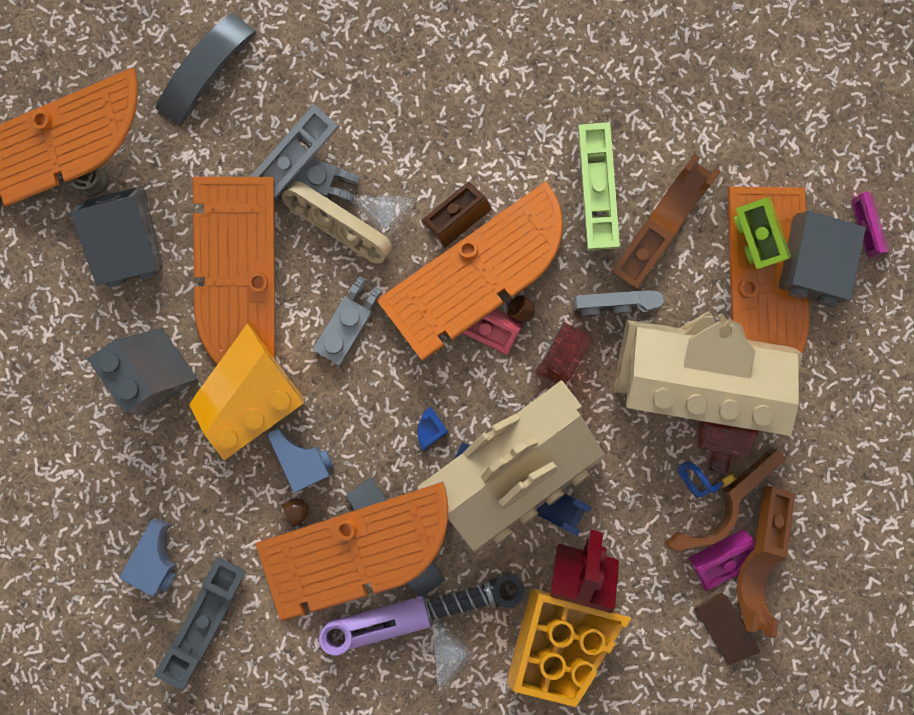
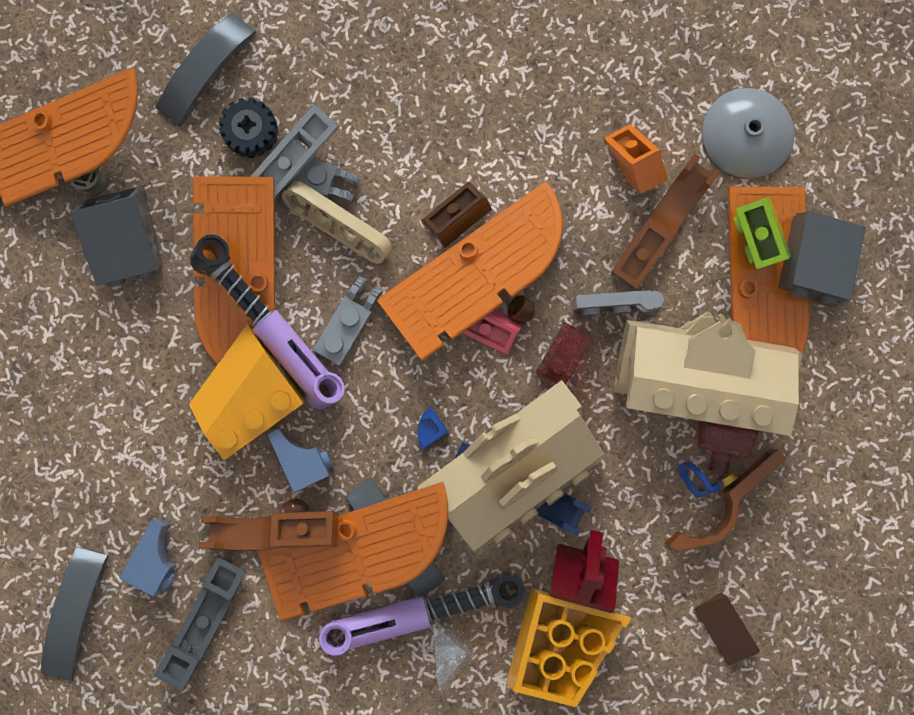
dark grey slope [87,328,198,415] -> none
clear slope [353,195,418,237] -> none
yellowish green hinge [578,122,620,251] -> none
dark pink slope [688,529,755,591] -> none
dark orange piece [737,486,795,638] -> none
dark pink slope [851,191,889,258] -> none
none -> dark grey slope [41,547,108,681]
none -> piece [190,235,345,409]
none -> dark orange piece [199,511,338,551]
none -> black wheel [219,97,278,158]
none -> orange slope [604,124,668,195]
none -> light grey dish [702,88,795,179]

